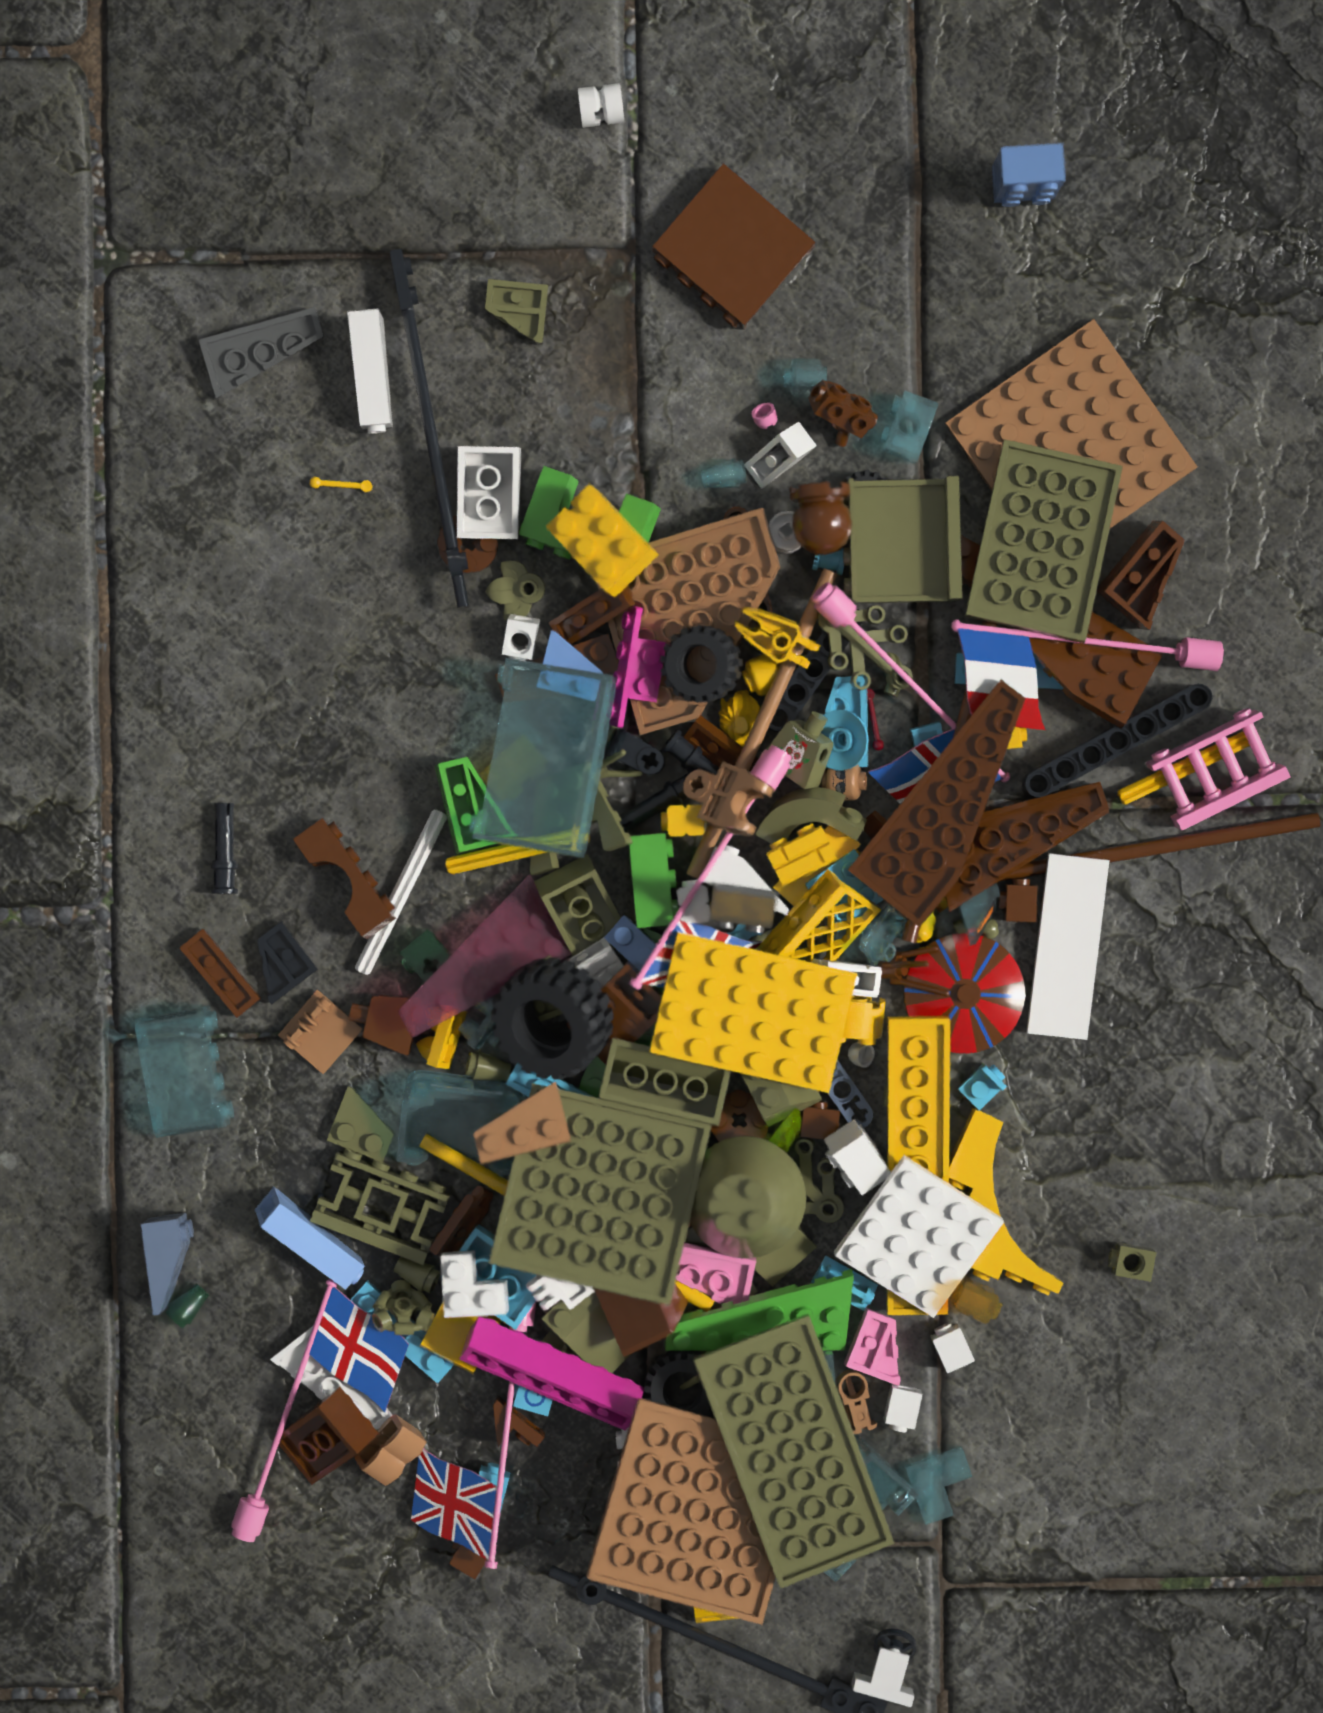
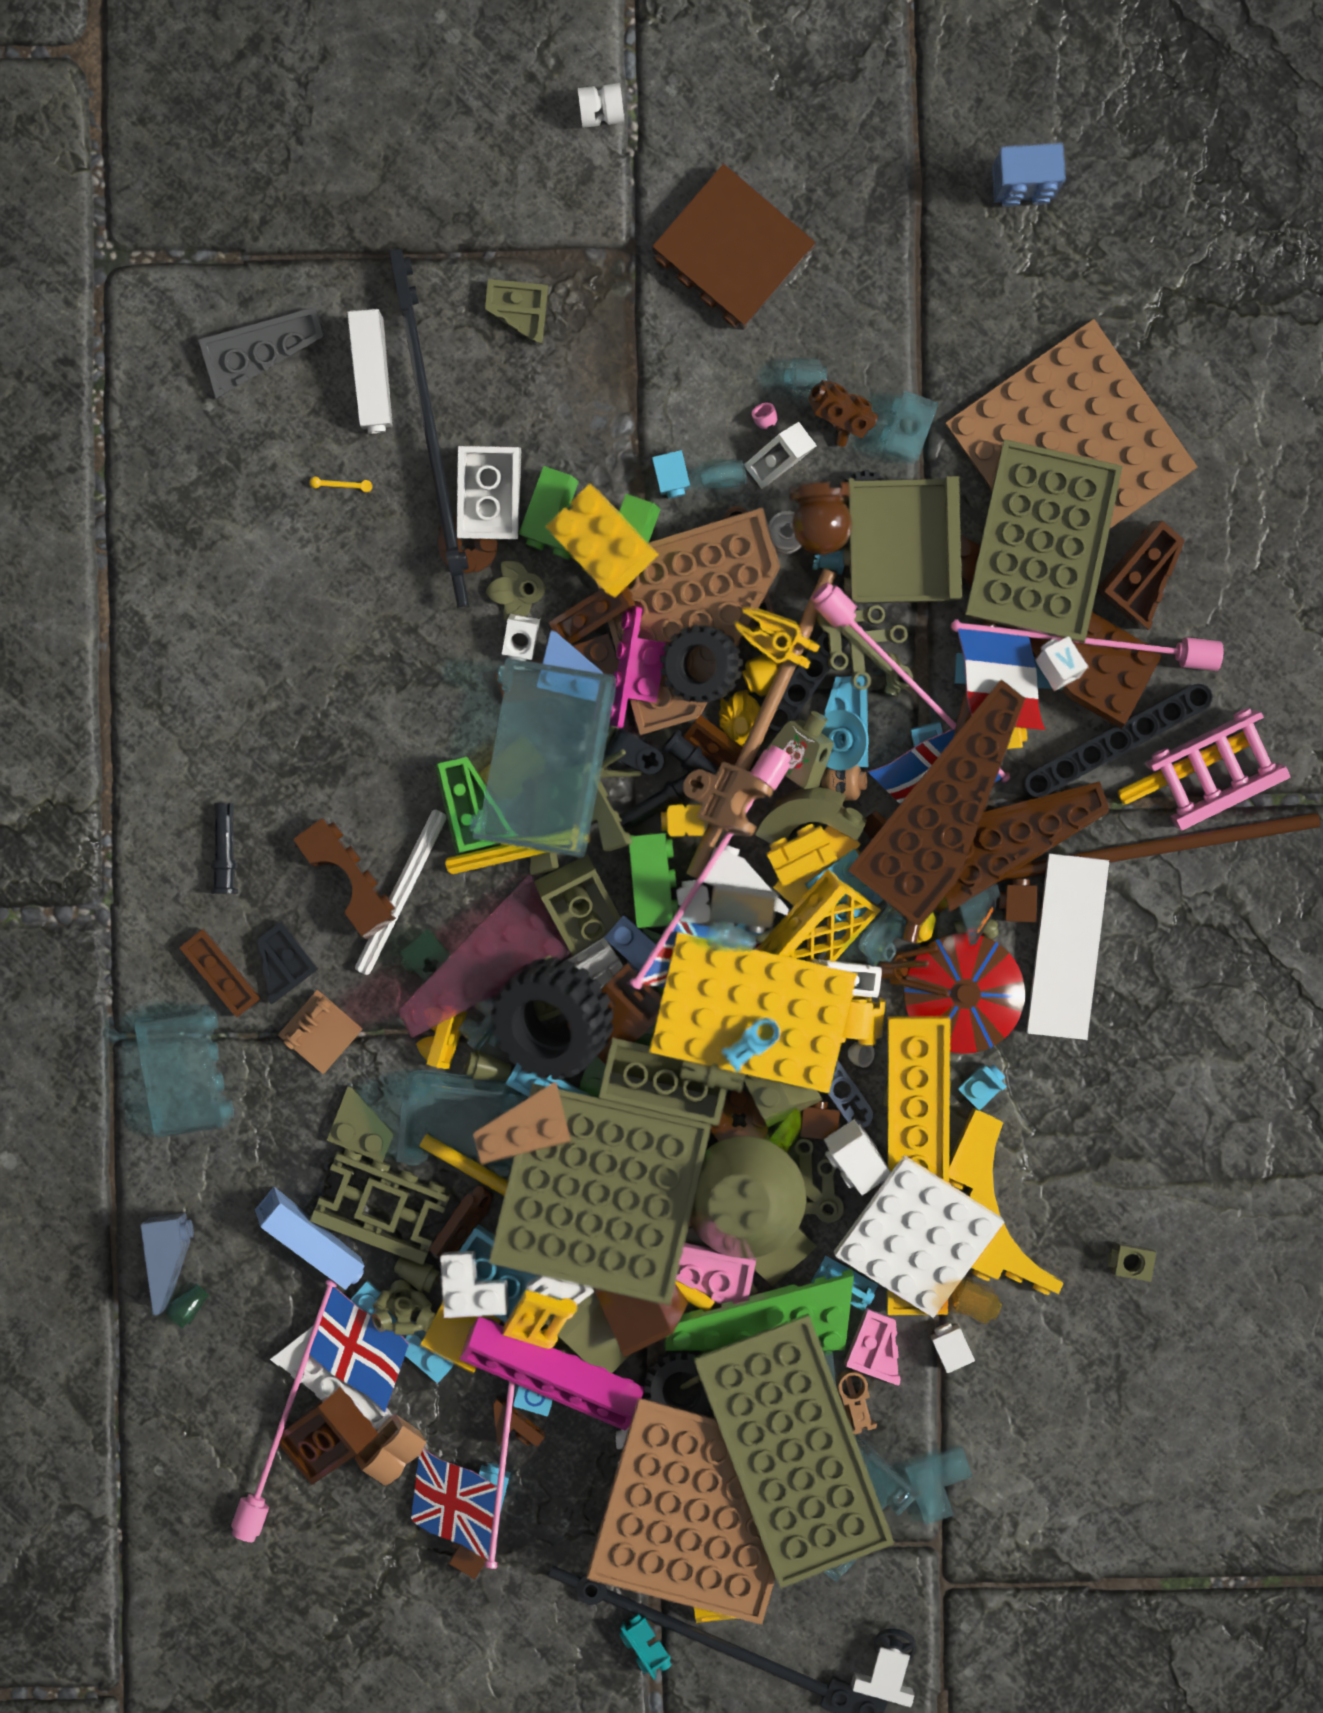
reddish brown torso [349,995,423,1056] -> none
dark red hinge [867,689,884,751] -> none
white brick [883,1383,923,1432] -> none
none -> yellow plate [503,1290,577,1349]
none -> teal hinge [619,1613,672,1680]
none -> medium azure brick [652,450,690,499]
none -> olive pin [681,1060,745,1093]
none -> clear light blue cone [707,921,755,952]
none -> medium azure connector [721,1017,780,1072]
none -> white brick [1035,637,1088,691]

